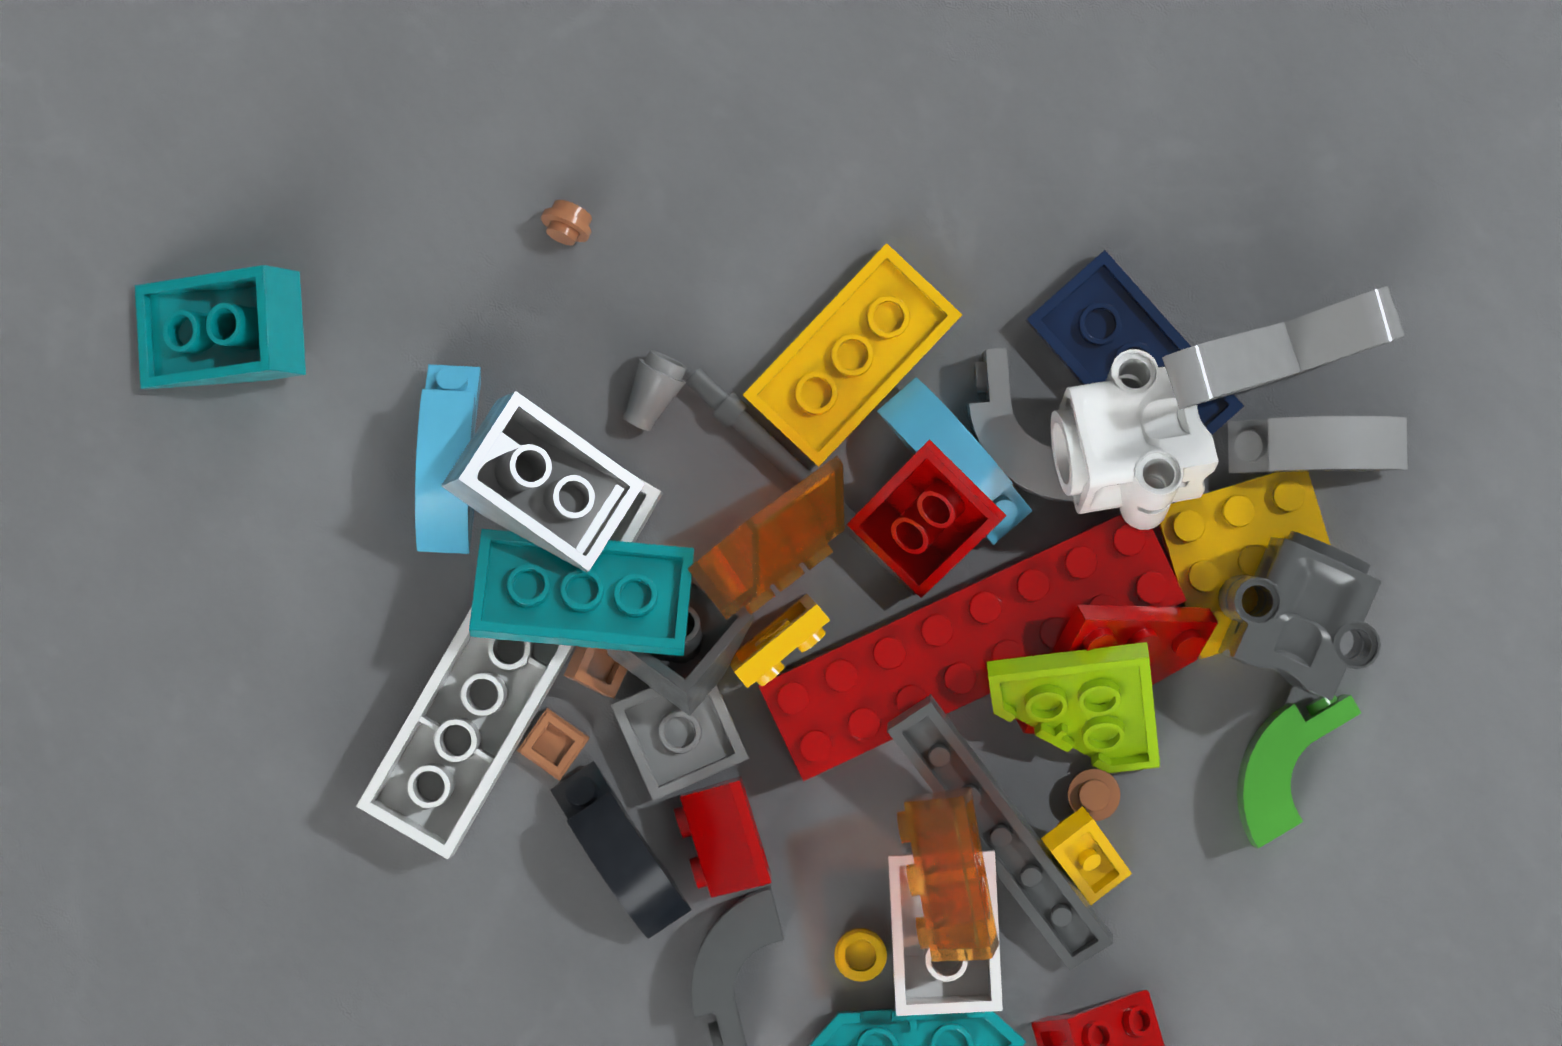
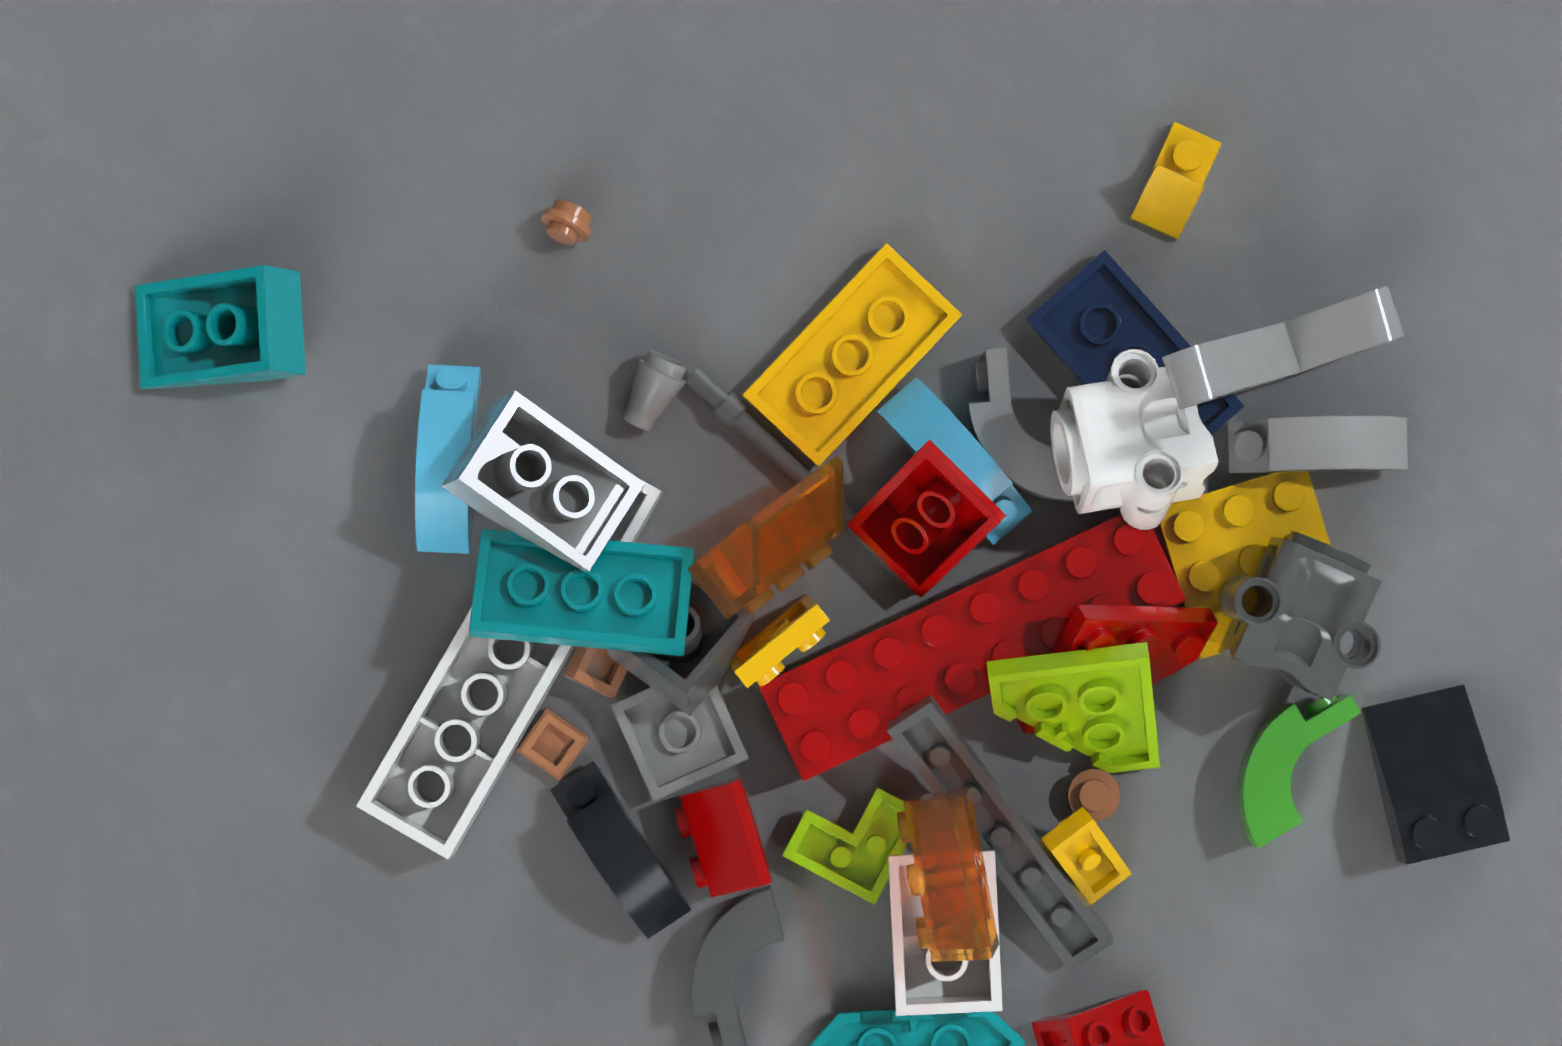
yellow tile [834,928,887,982] -> none
none -> lime plate [782,787,924,905]
none -> yellow slope [1130,122,1222,240]
none -> black slope [1361,684,1510,865]

